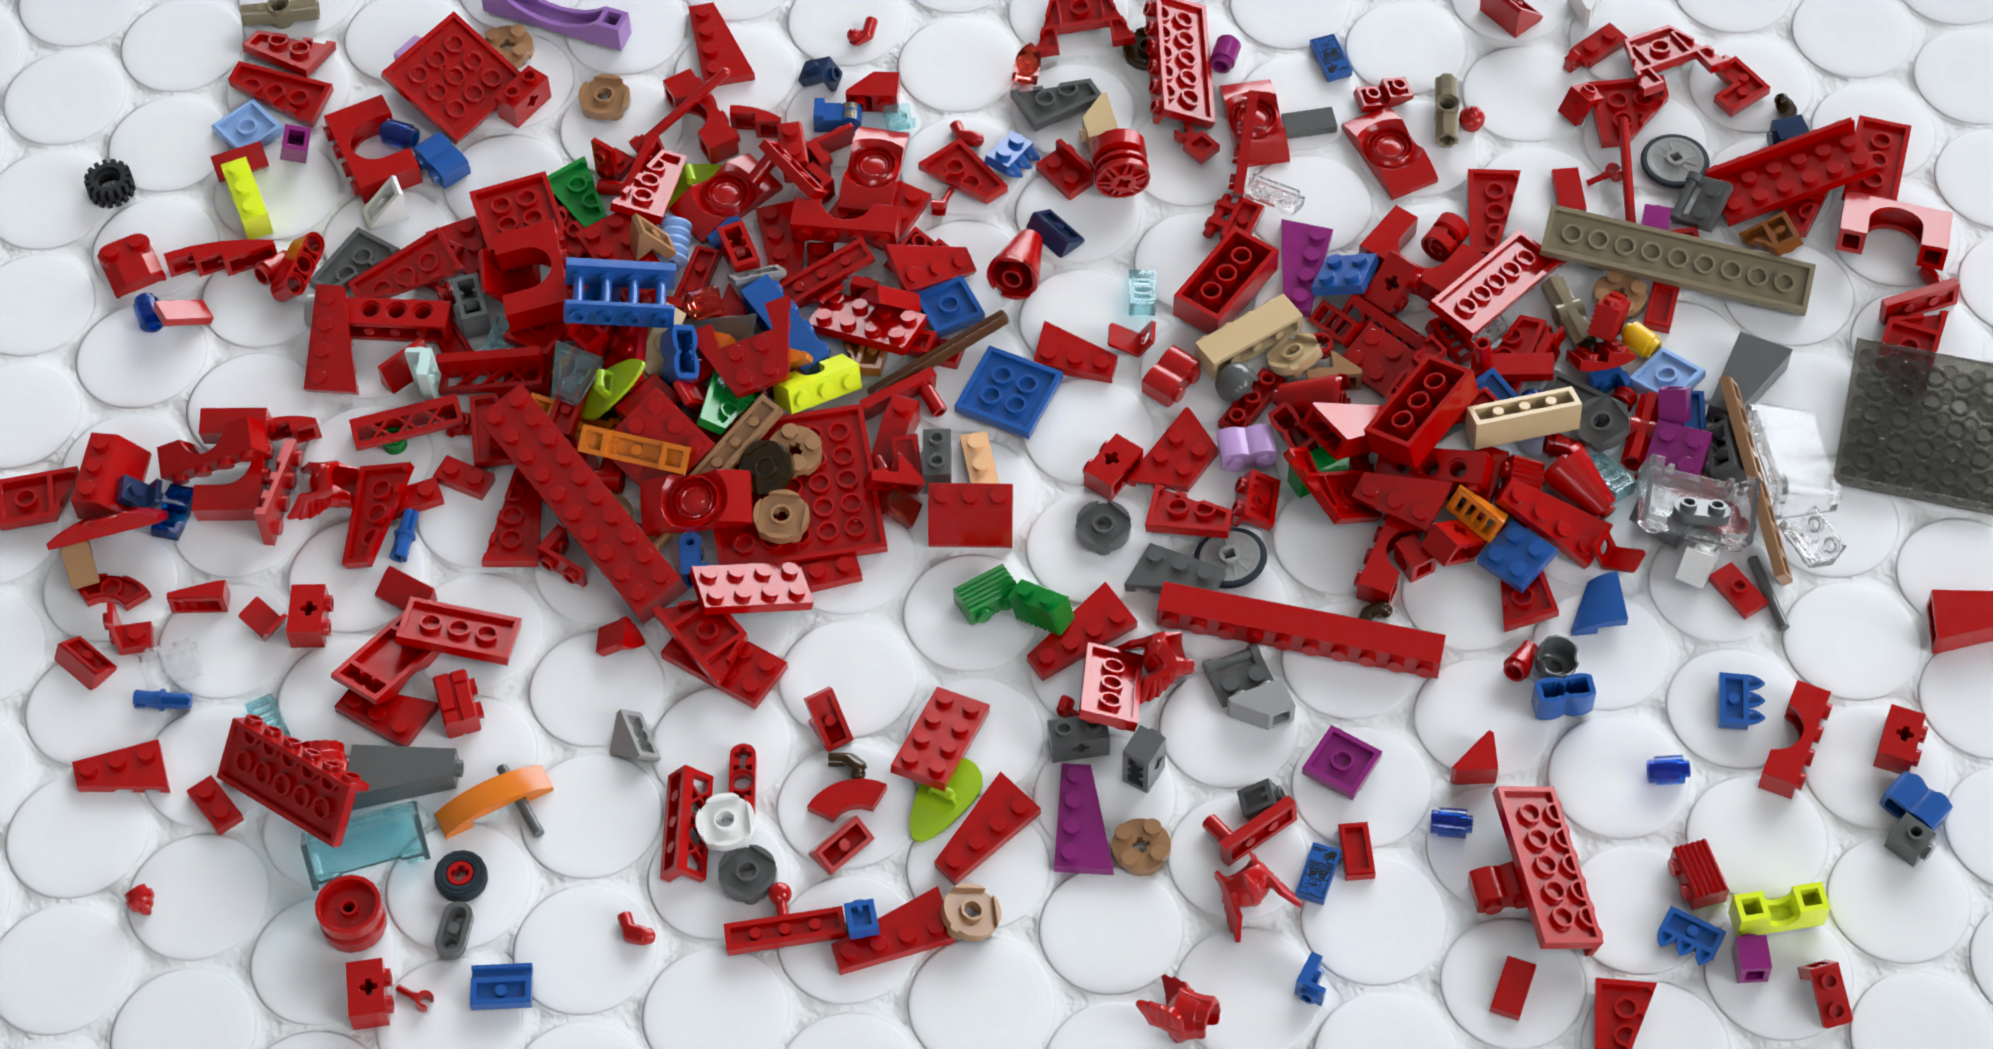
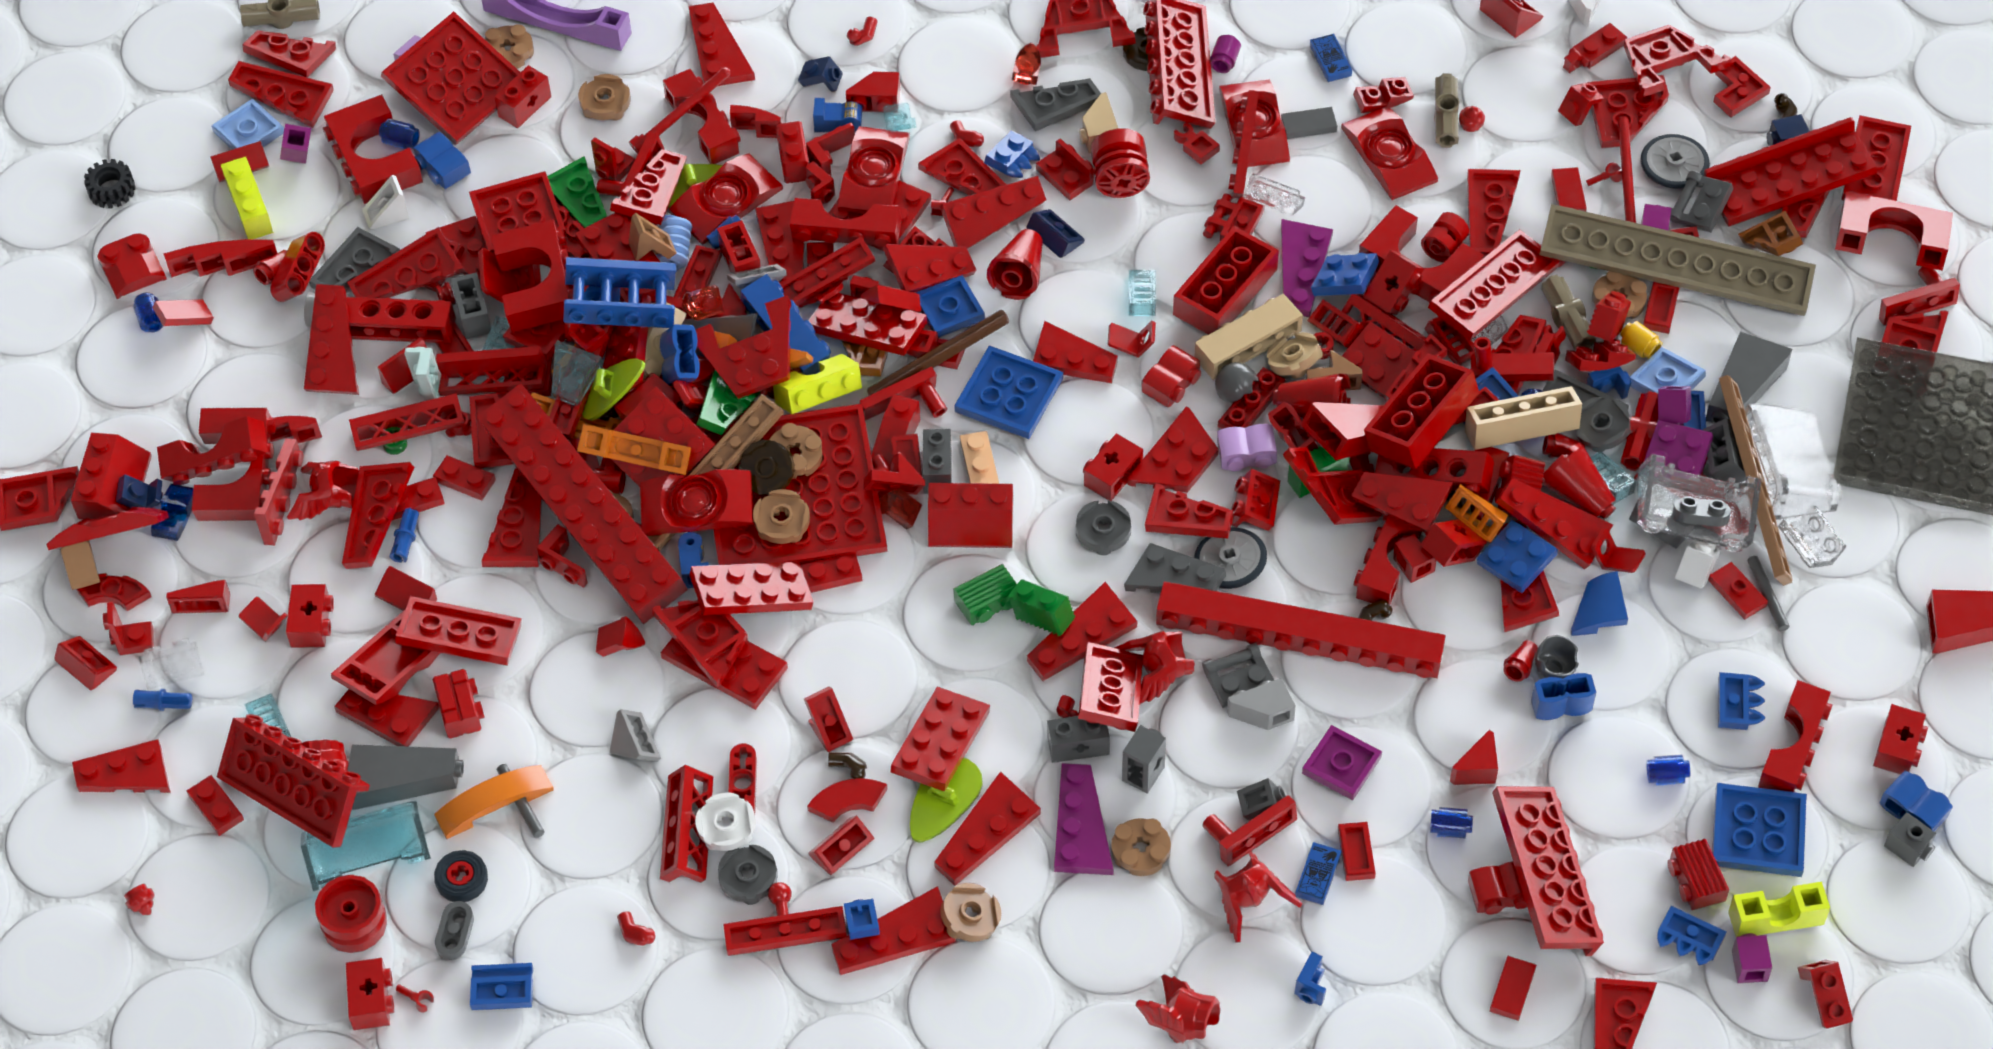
red piece [747,139,828,201] -> none
red bush [1611,386,1638,413] -> none
none -> red wing [940,176,1047,249]
none -> blue plate [1712,783,1807,877]

